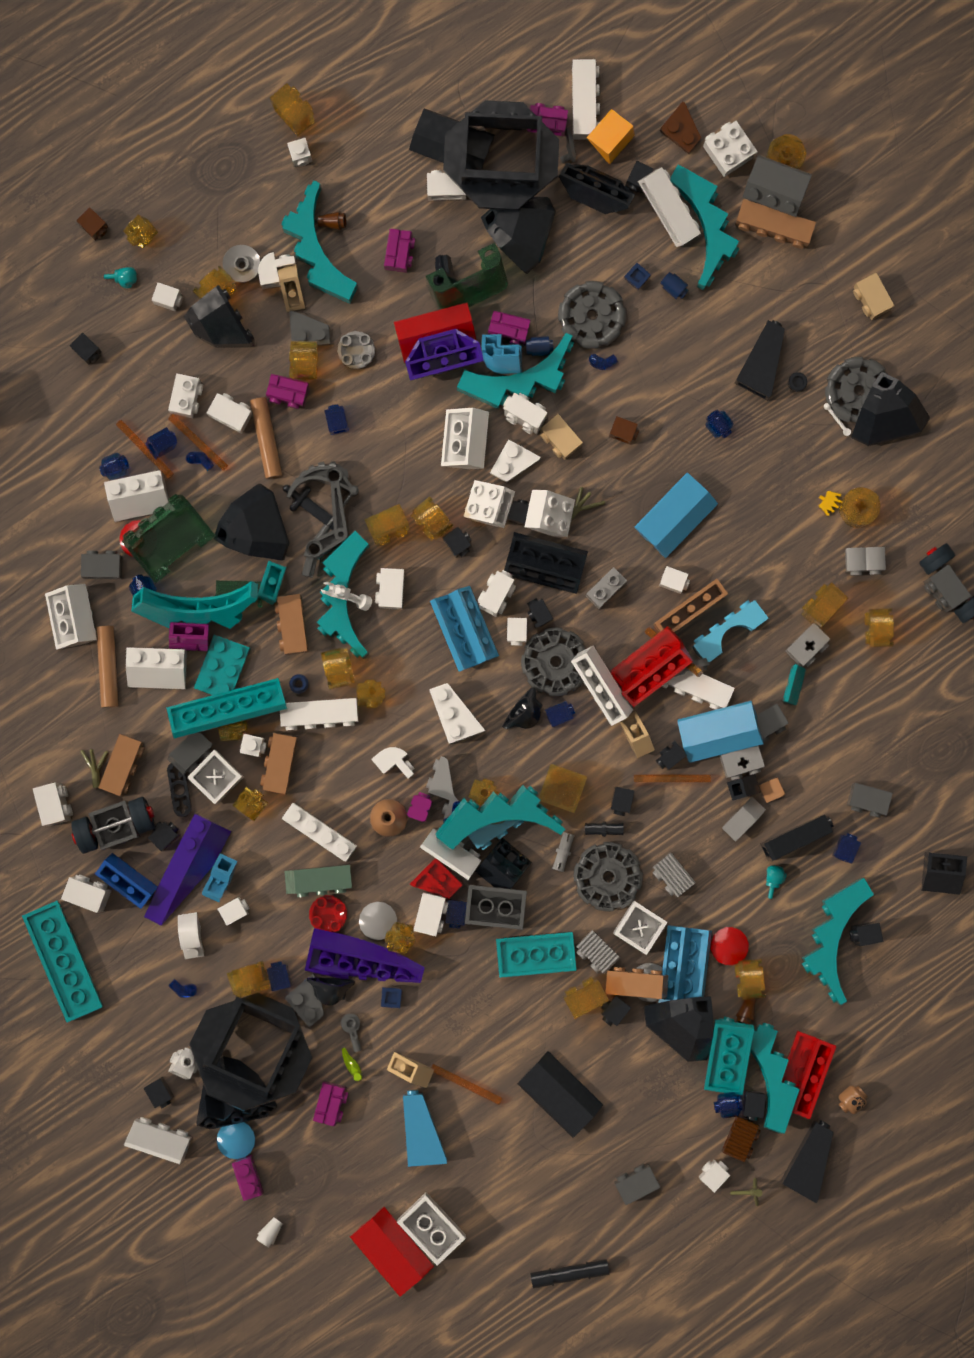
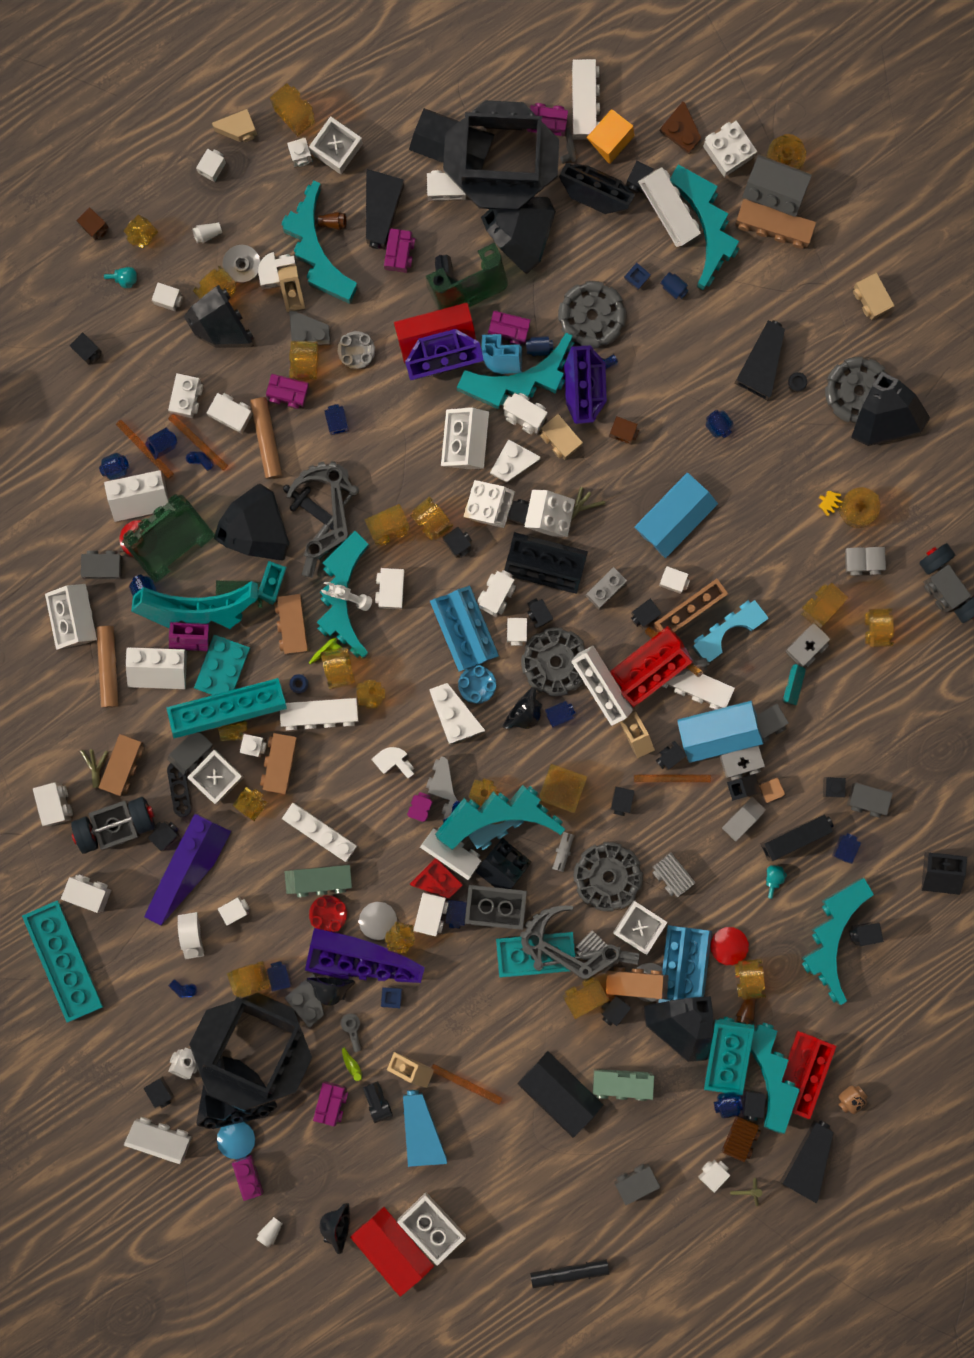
blue brick [95,853,158,909] -> none
dark azure brick [202,854,237,902] -> none
medium nougat piece [370,799,408,837] -> none
black pin [585,821,624,837] -> none
white hinge [824,403,851,436] -> none
none -> white cone [192,222,222,244]
none -> white brick [196,149,226,182]
none -> tan slope [212,109,257,142]
none -> white brick [309,116,363,174]
none -> lime bar [309,638,343,665]
none -> black hat [320,1203,350,1254]
none -> black piece [363,1081,393,1123]
none -> black slope [366,169,404,250]
none -> dark azure dish [458,665,496,704]
none -> dark grey piece [520,906,640,981]
none -> dark purple wedge [564,345,607,424]
none -> sand green wedge [593,1069,654,1101]
none -> black brick [631,598,662,629]
none -> black brick [823,777,846,798]

